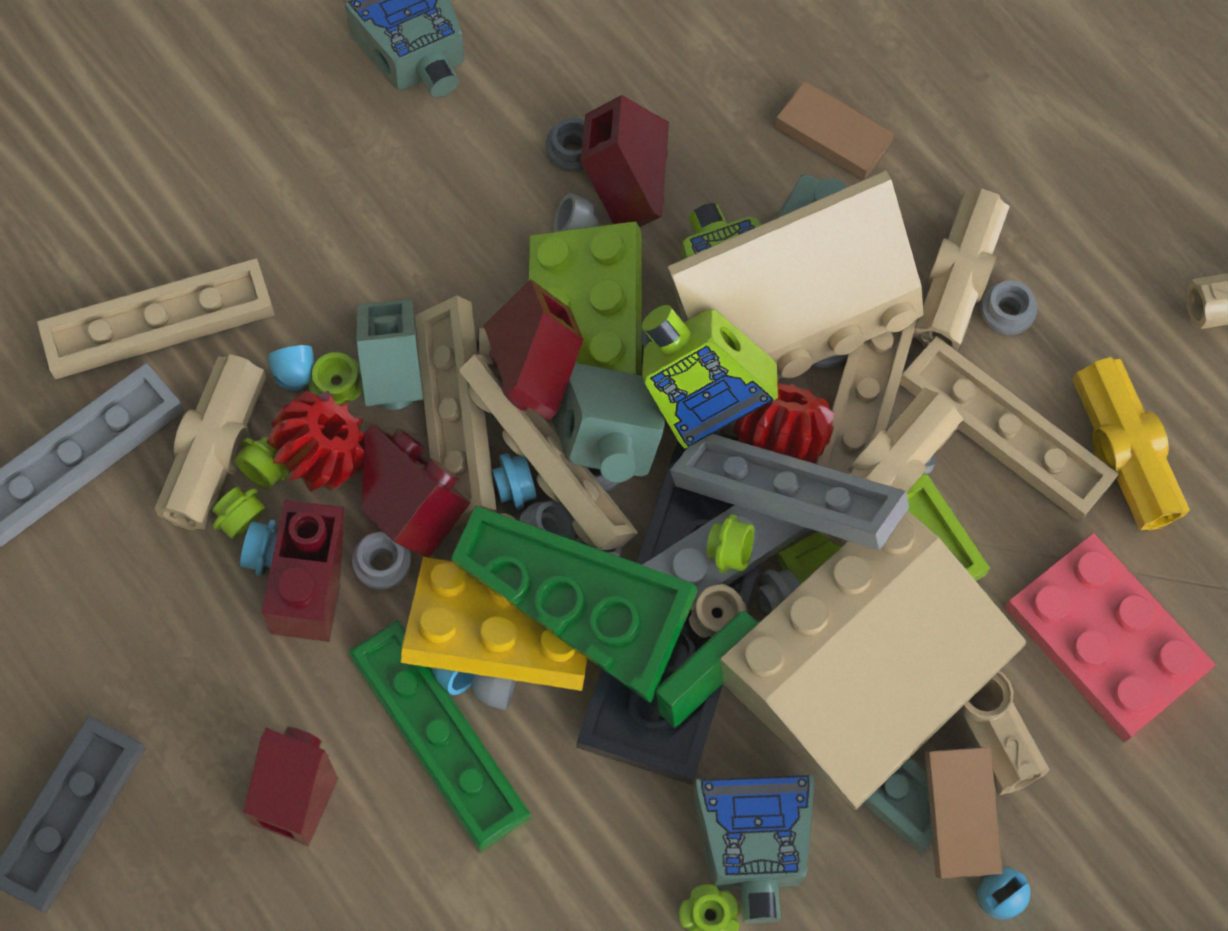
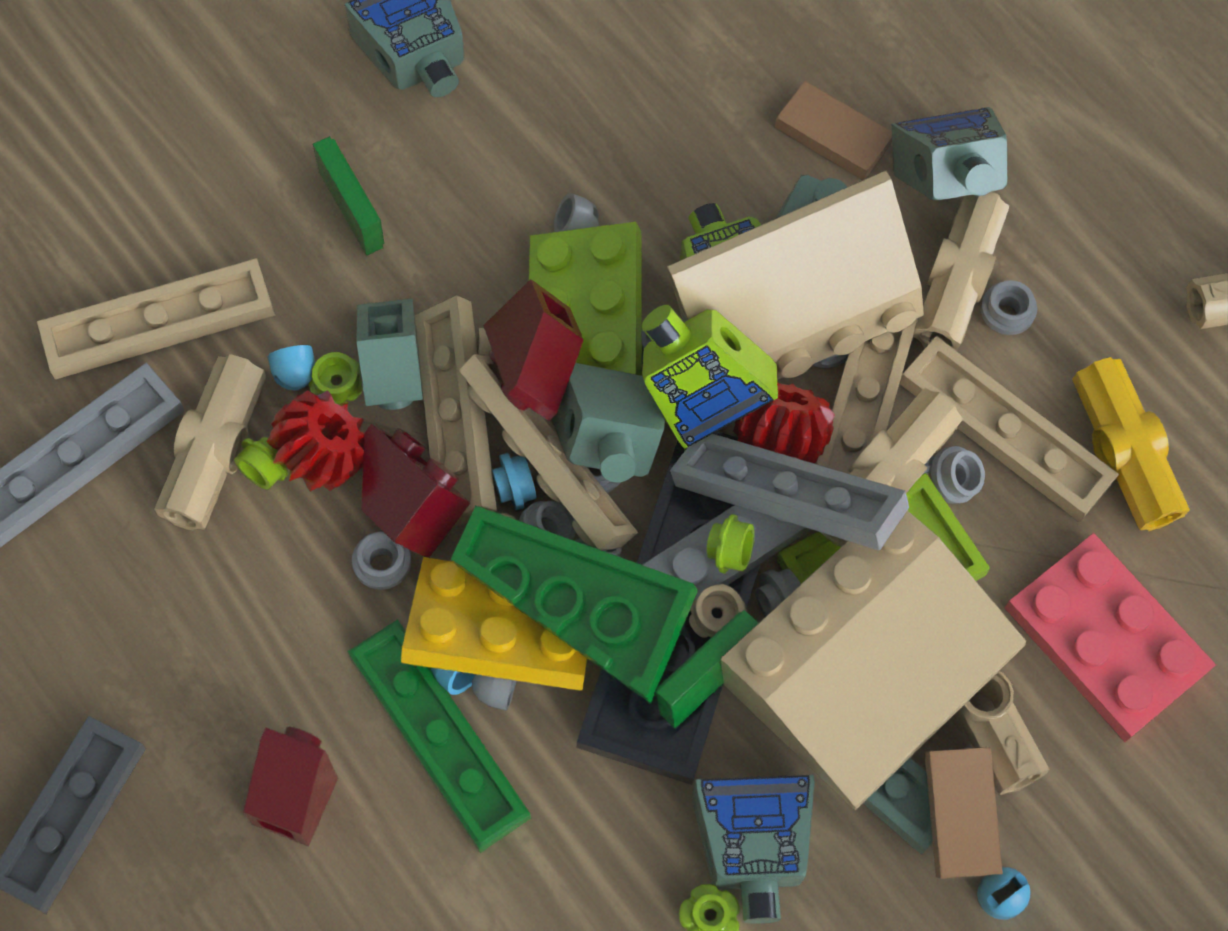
lime plate [212,487,267,540] -> none
medium azure plate [240,520,277,576] -> none
dark red slope [262,500,344,642] -> none
dark grey plate [546,118,584,171] -> none
dark red slope [581,95,669,227] -> none
none -> green tile [313,136,385,256]
none -> sand green torso [891,107,1008,200]
none -> light grey plate [931,446,985,504]

